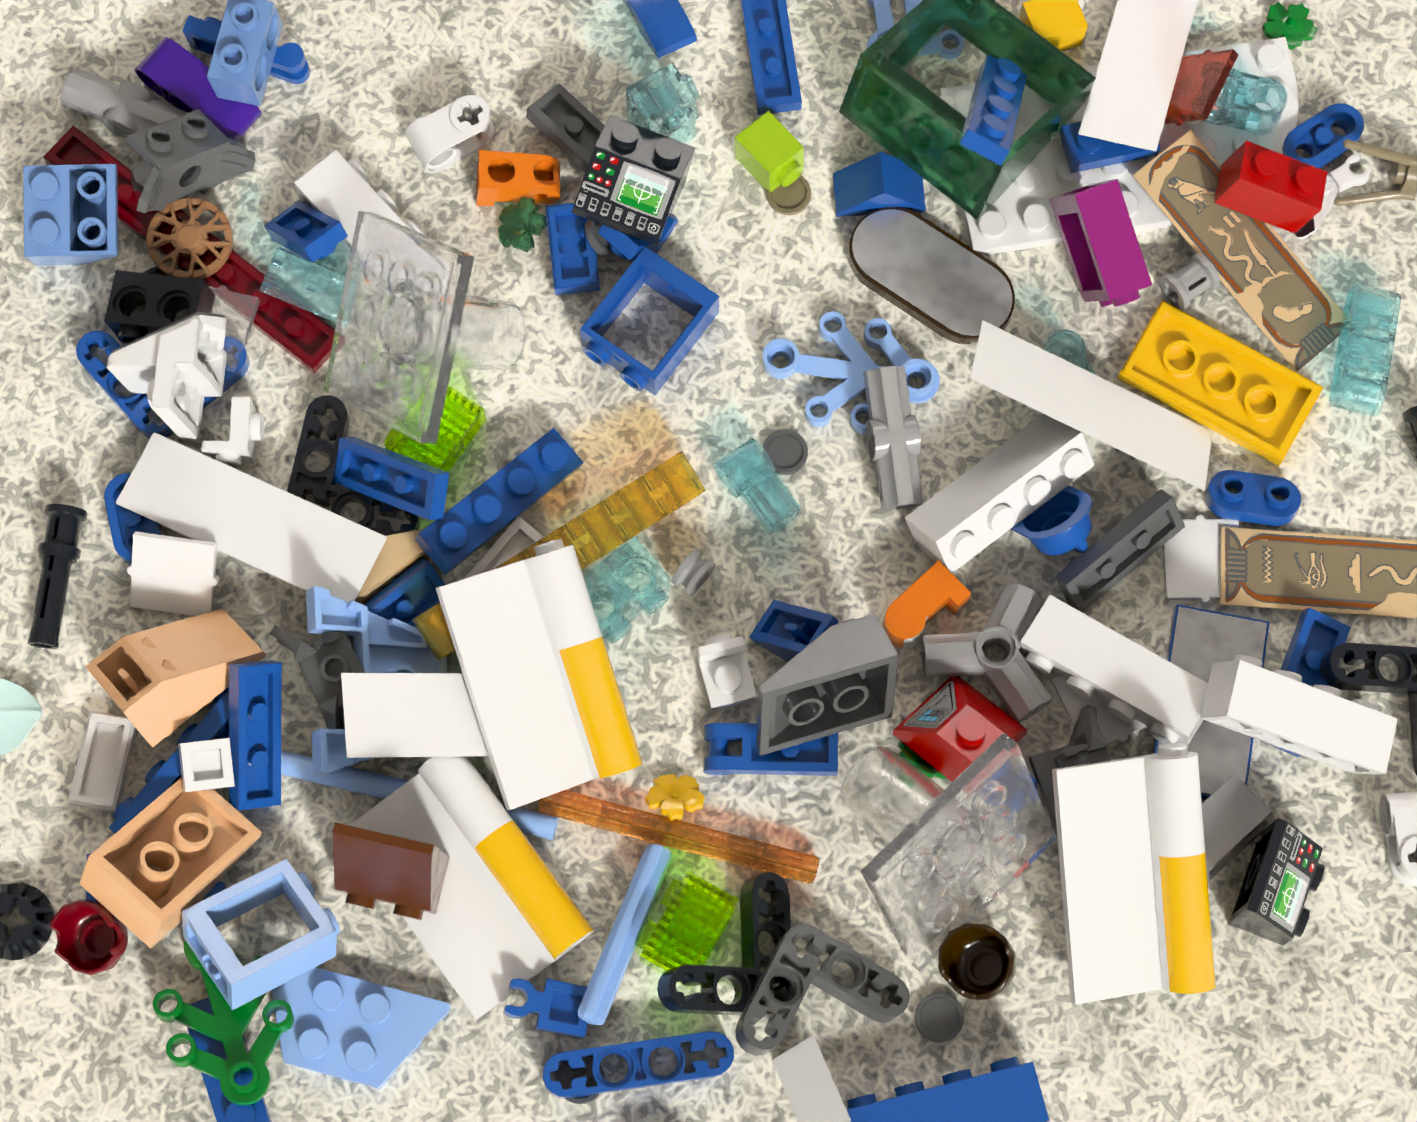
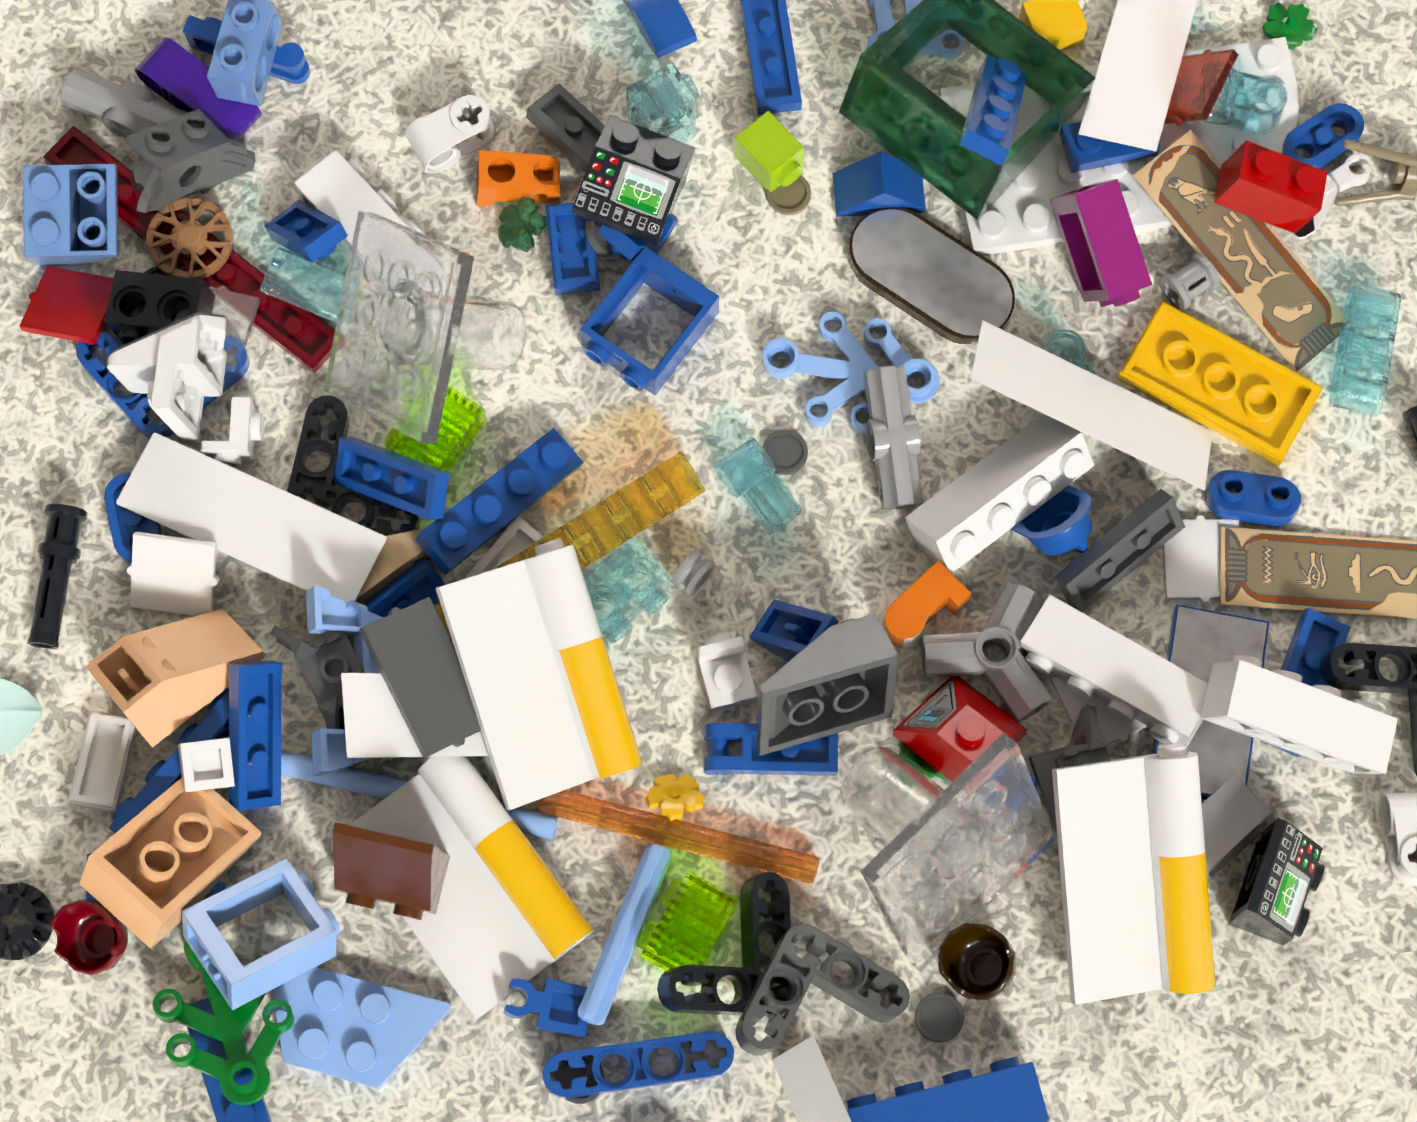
none -> red piece [19,266,114,345]
none -> dark grey piece [359,597,481,759]

